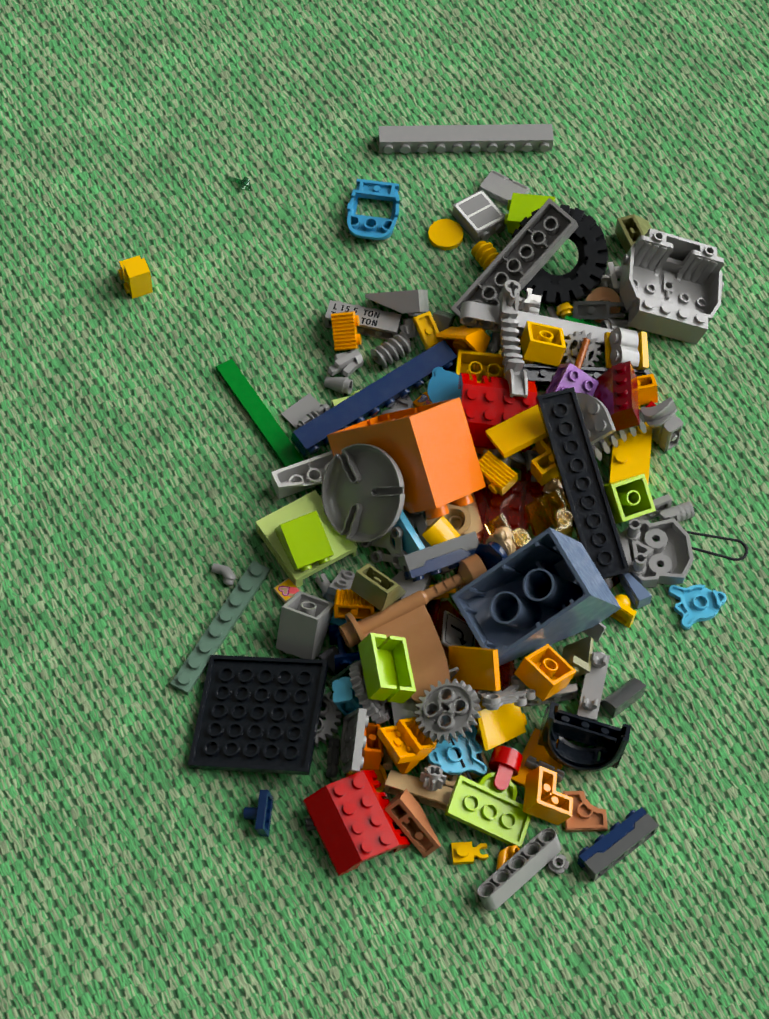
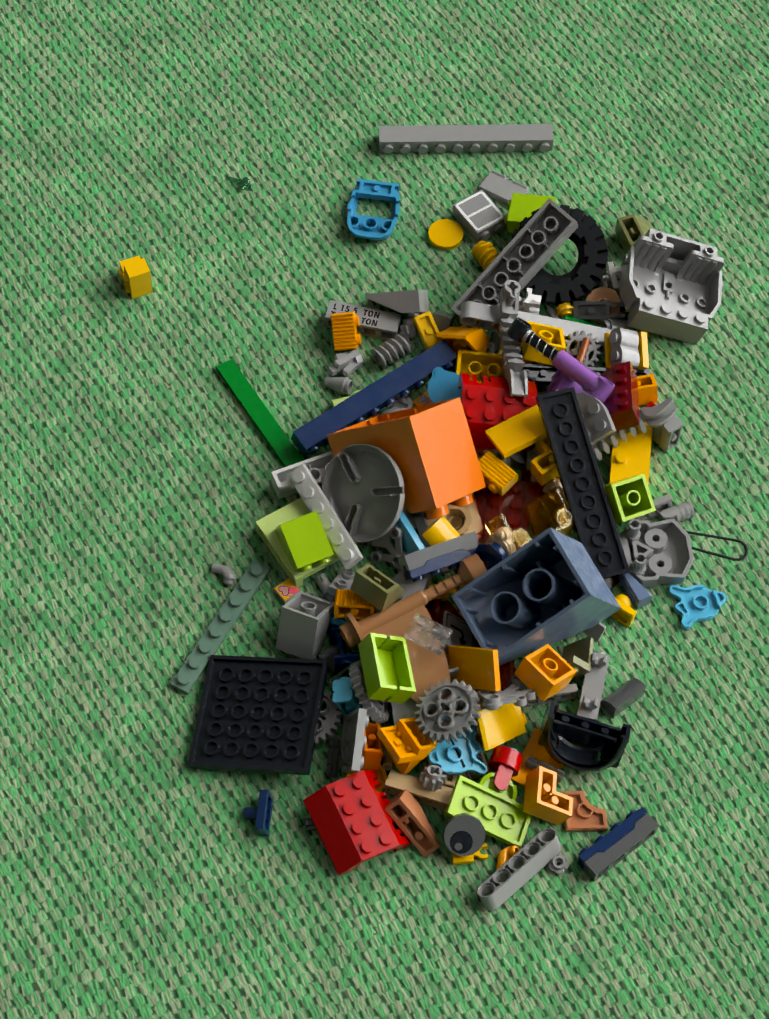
light grey hinge [281,393,330,430] -> none
none -> white plate [288,464,364,570]
none -> clear brick [404,613,453,656]
none -> dark grey tile [443,813,486,856]
none -> piece [506,317,615,402]

